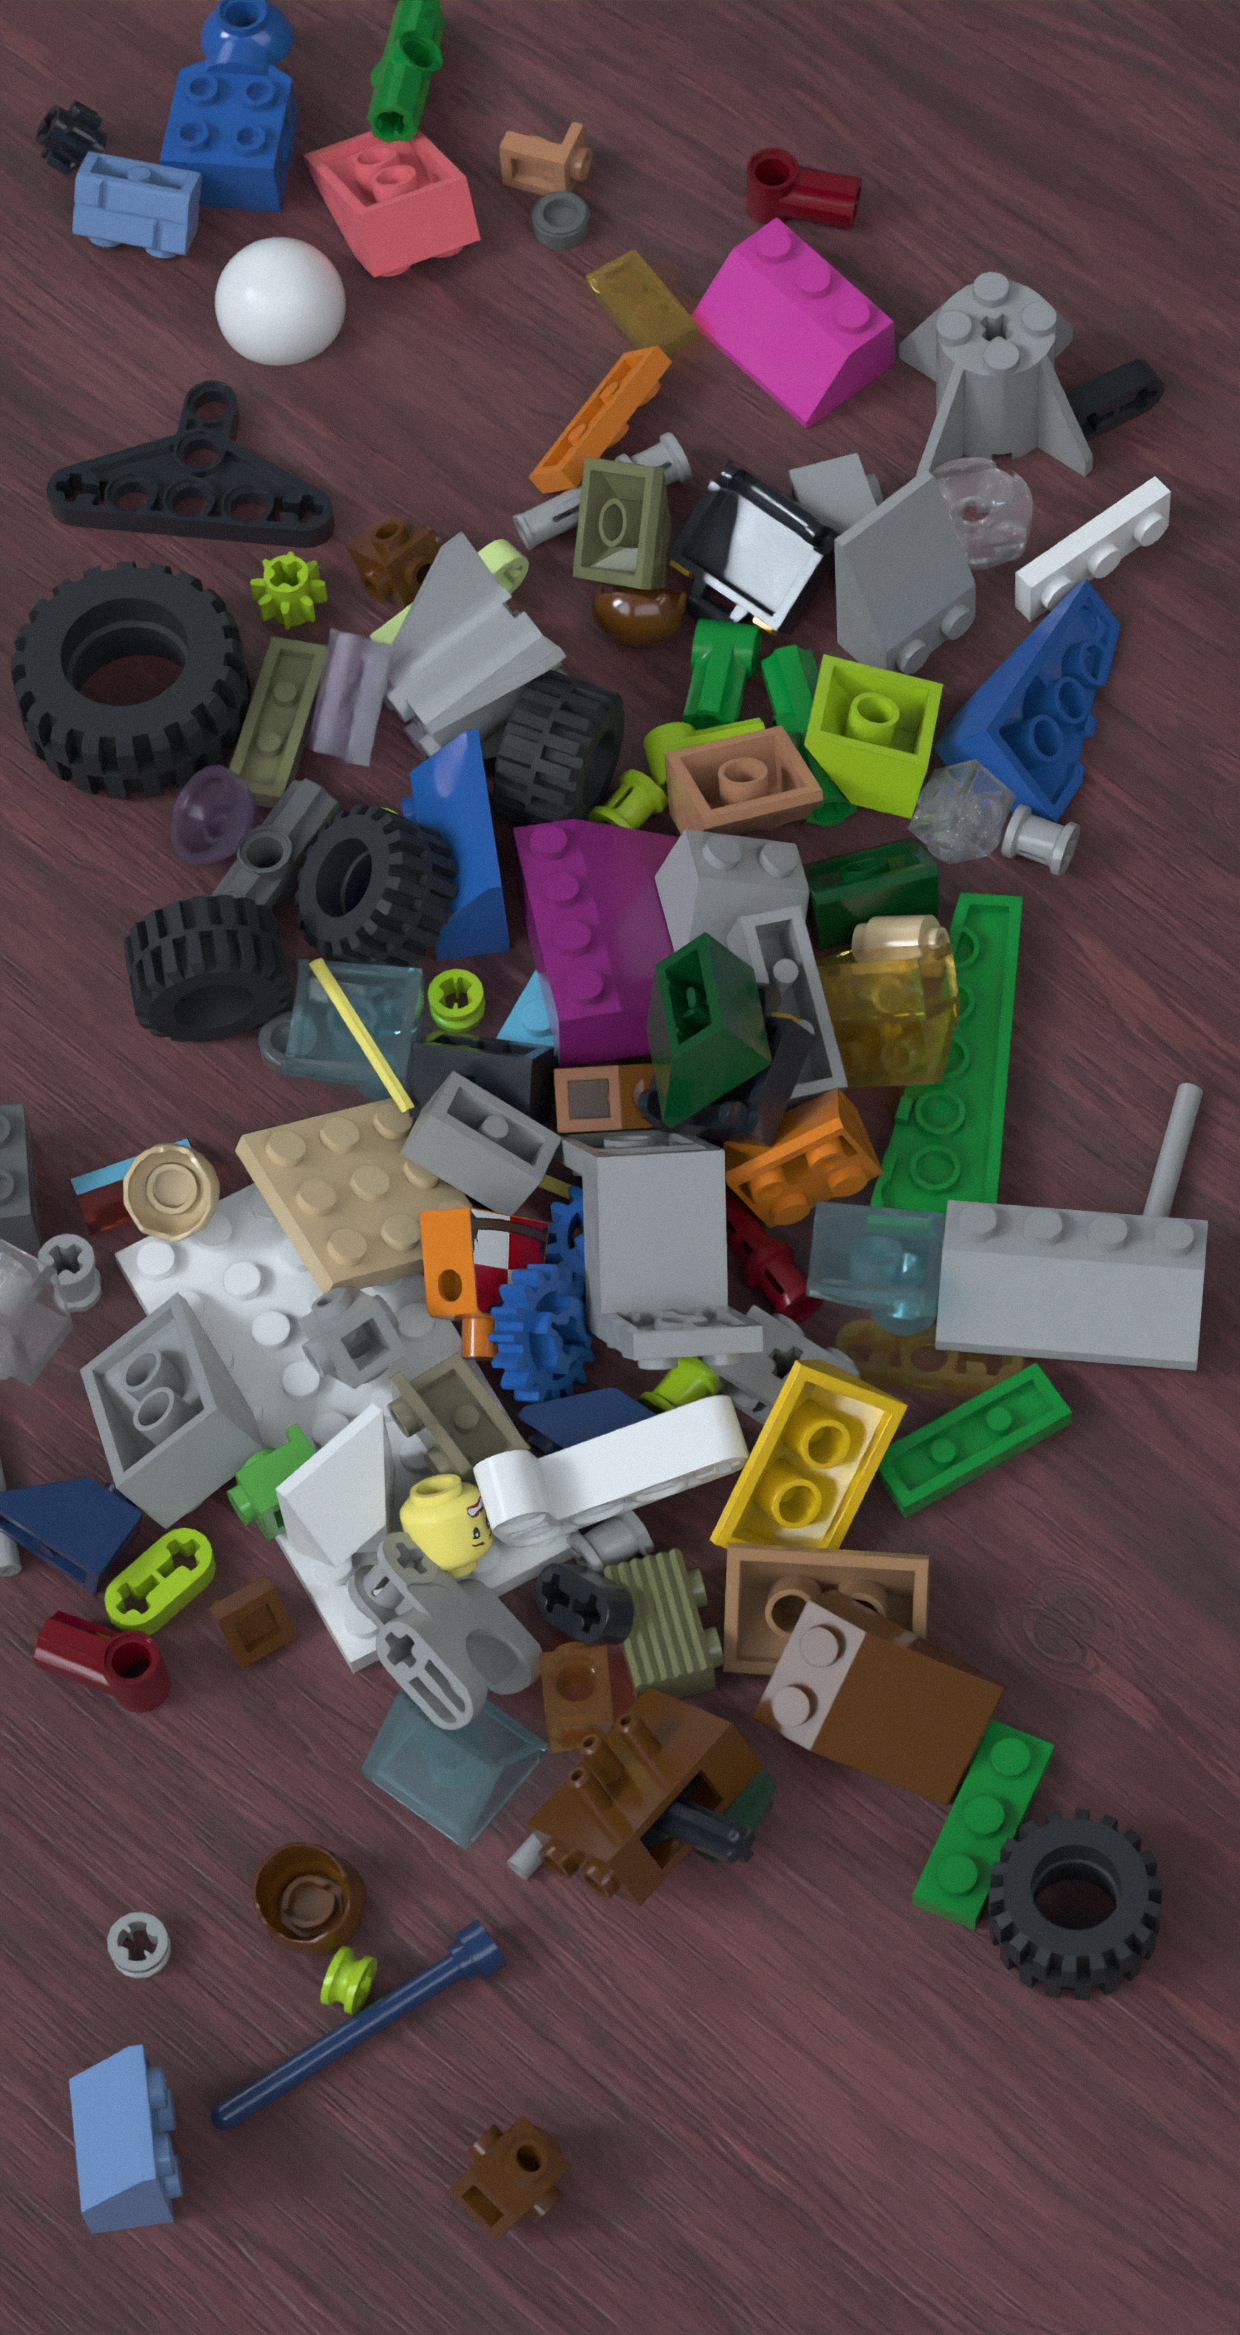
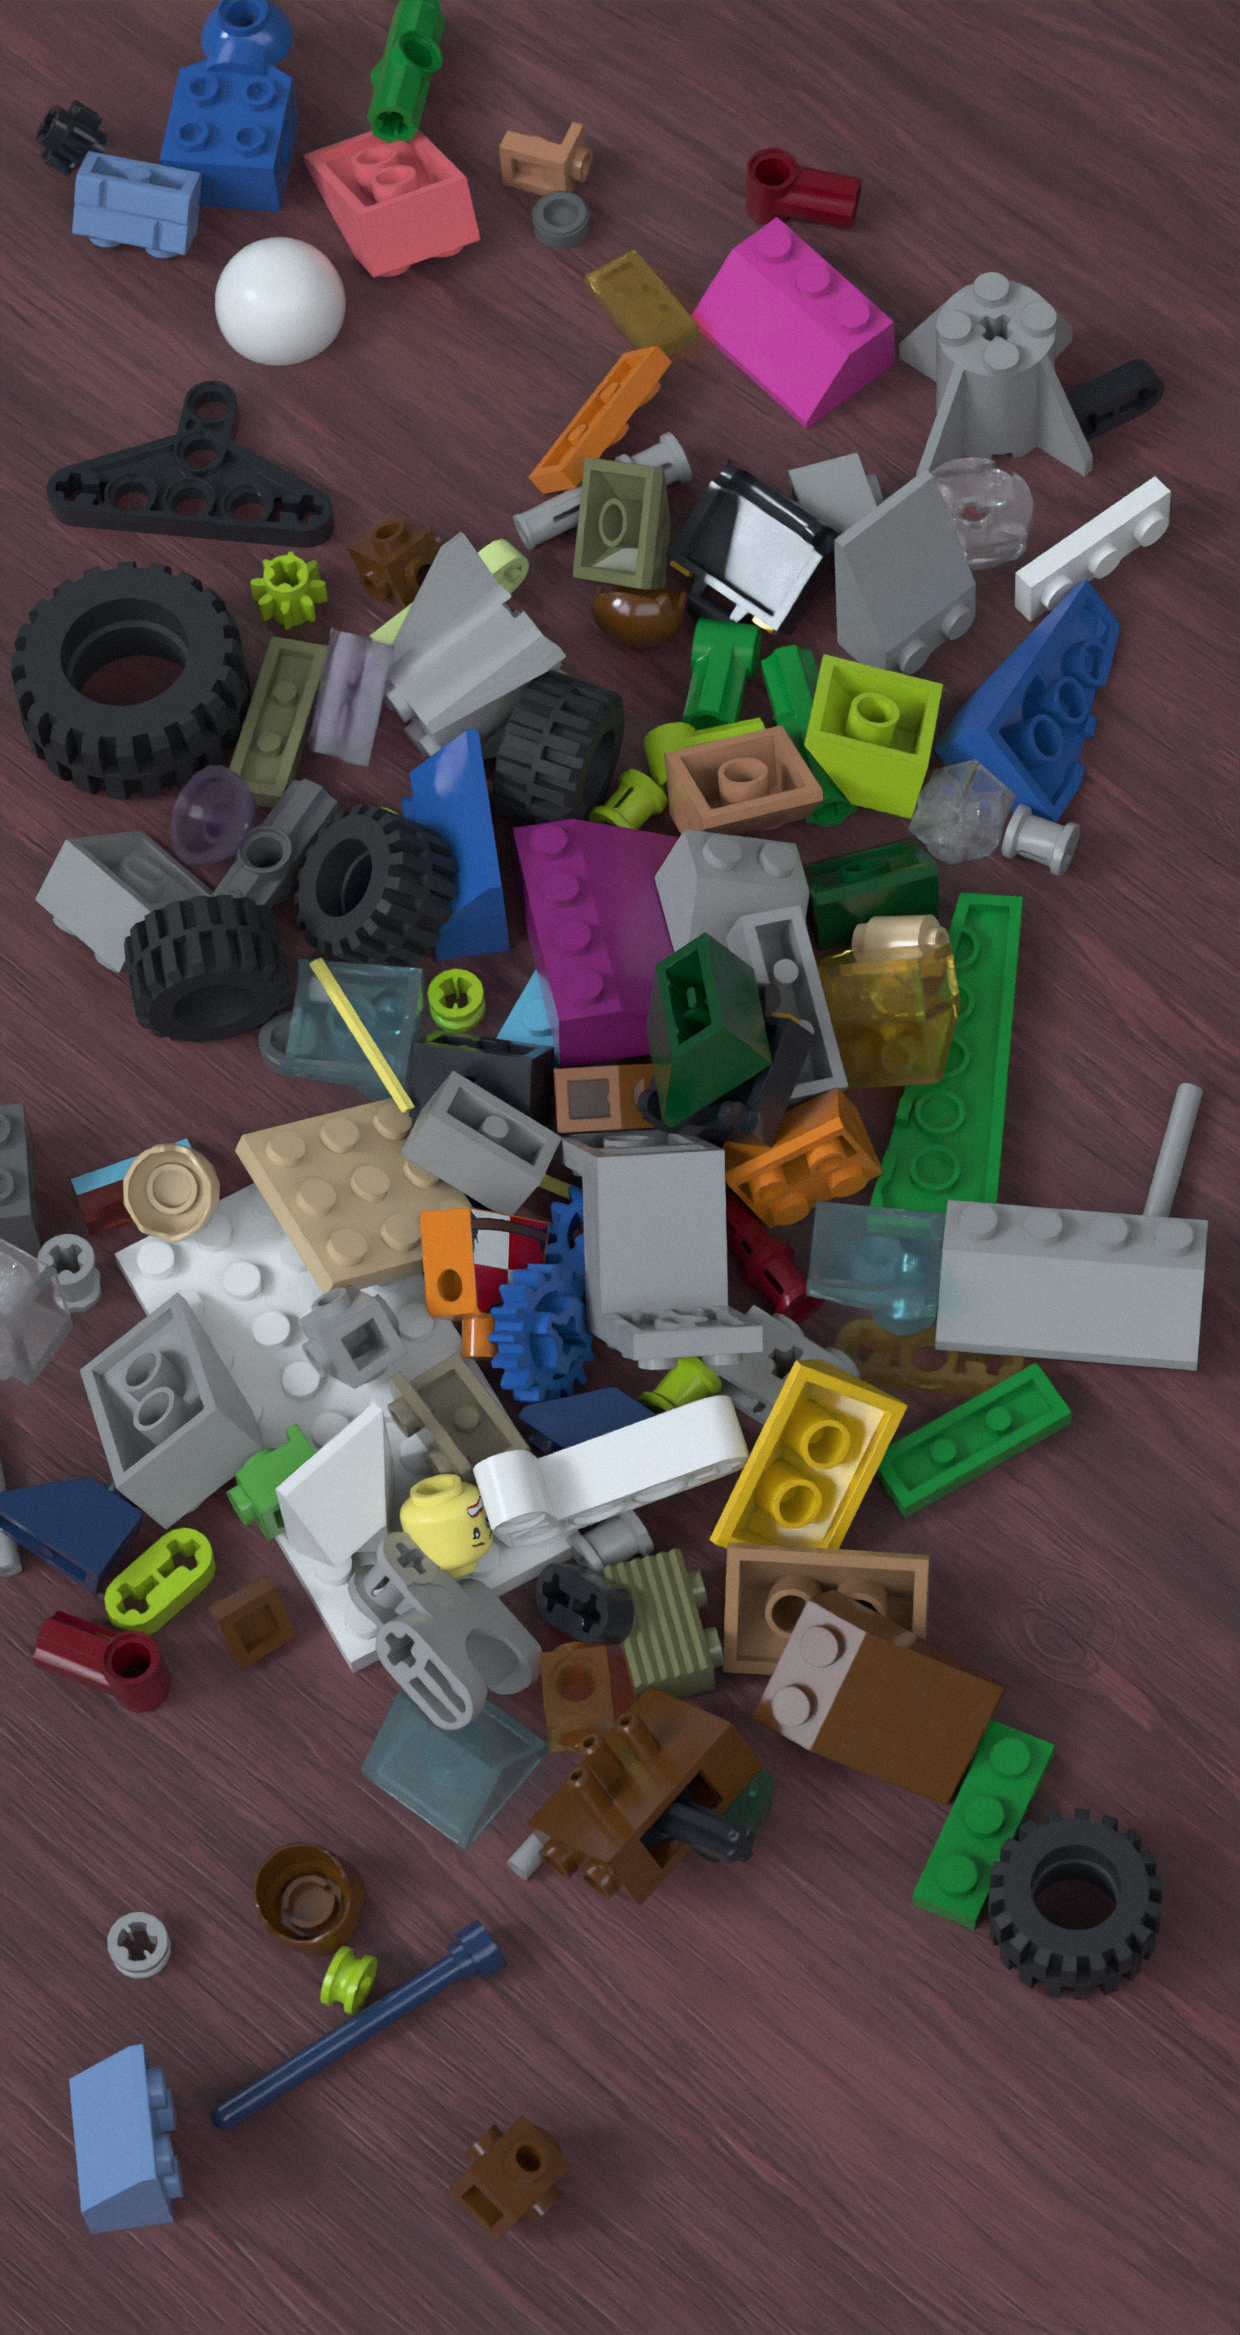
none -> light grey slope [35,830,213,973]

